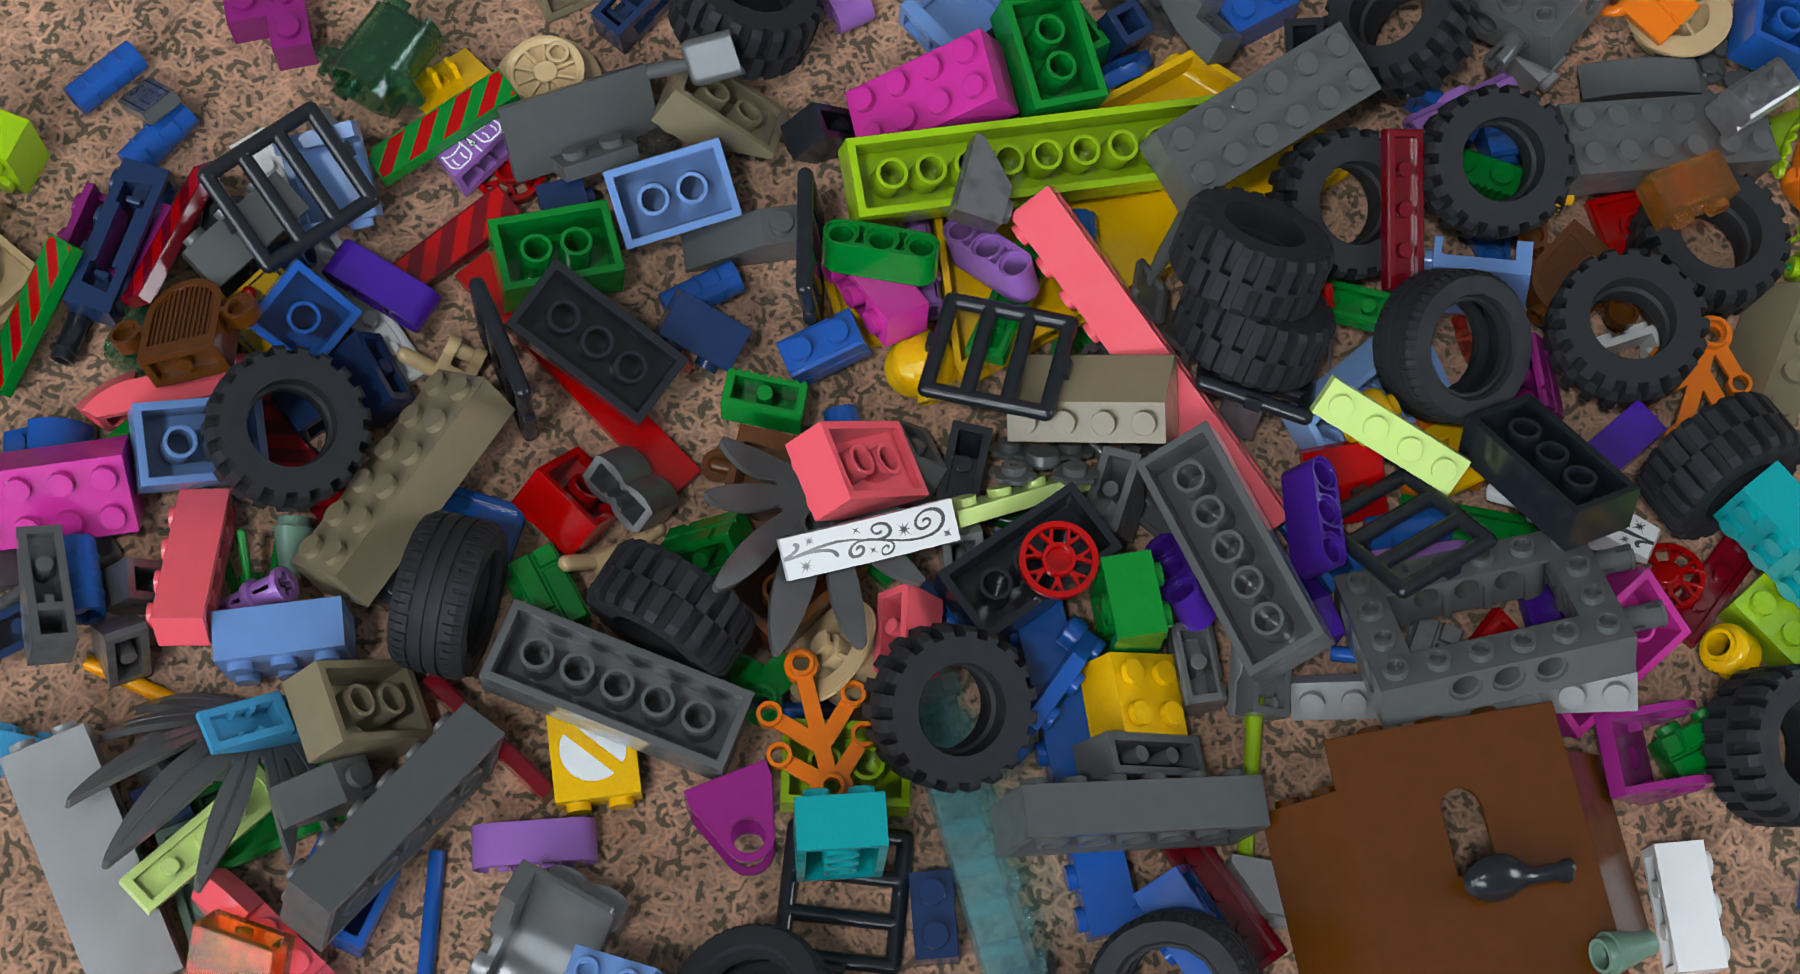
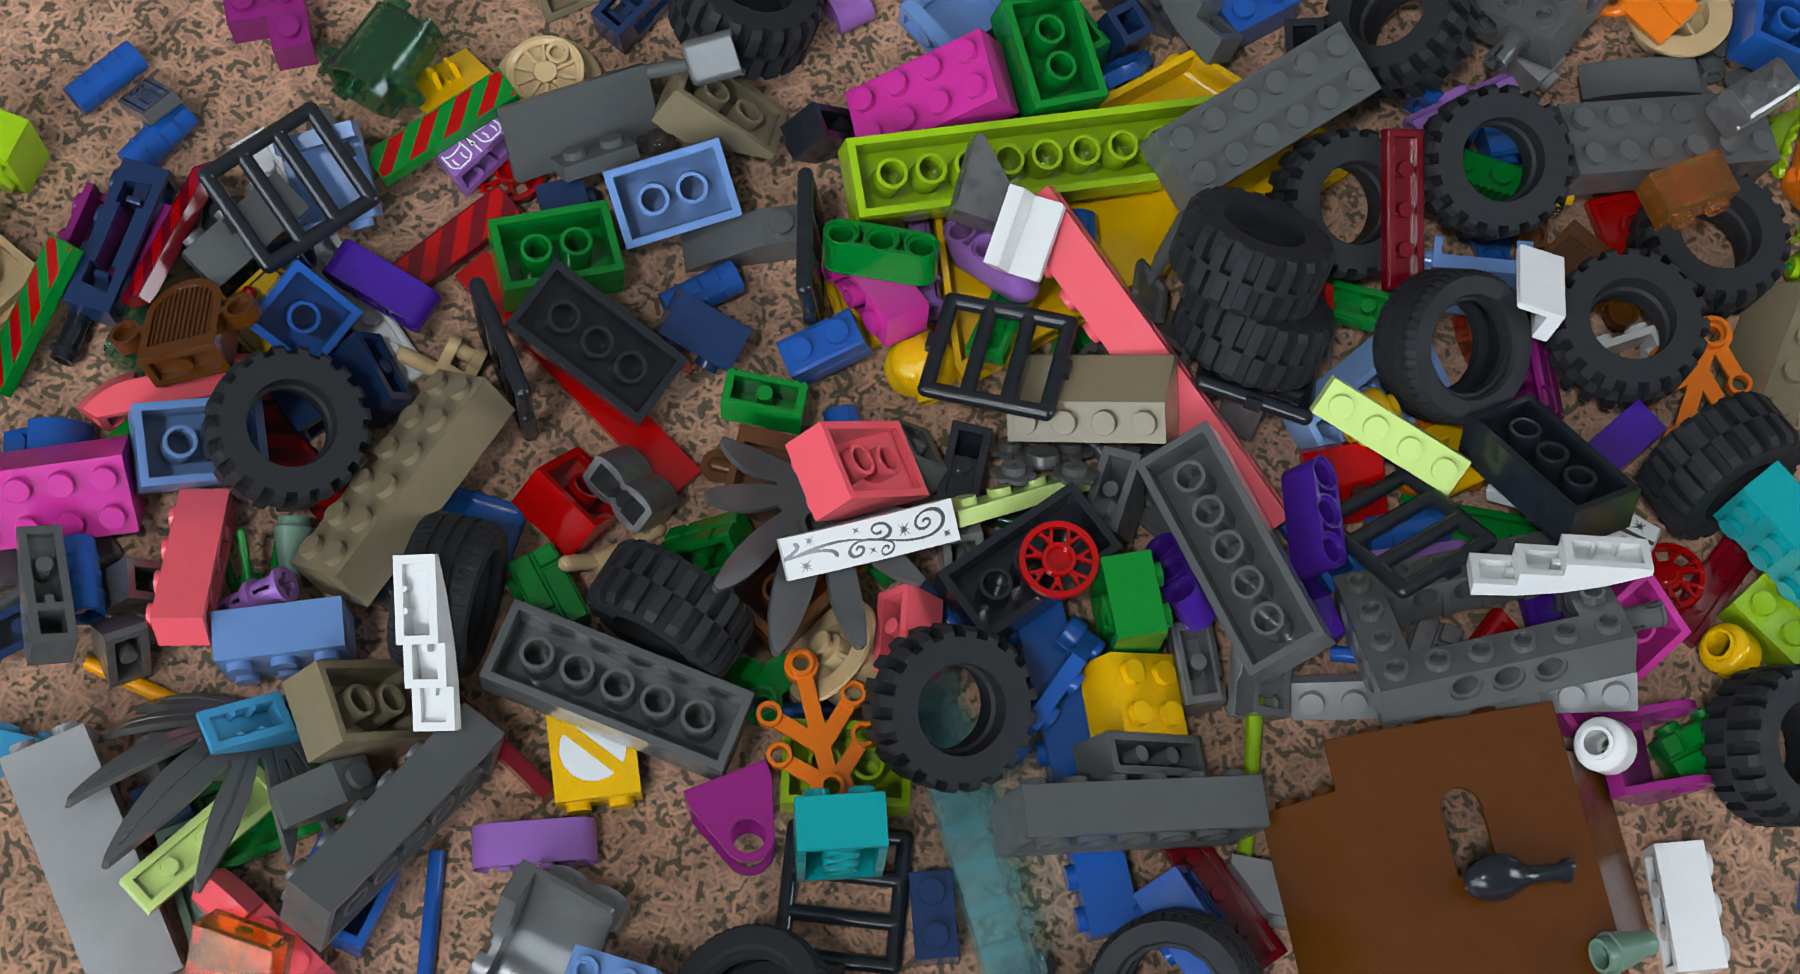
none -> white slope [393,554,462,732]
none -> white panel [983,184,1066,282]
none -> white slope [1466,534,1654,596]
none -> white panel [1516,244,1566,342]
none -> white head [1573,716,1637,775]

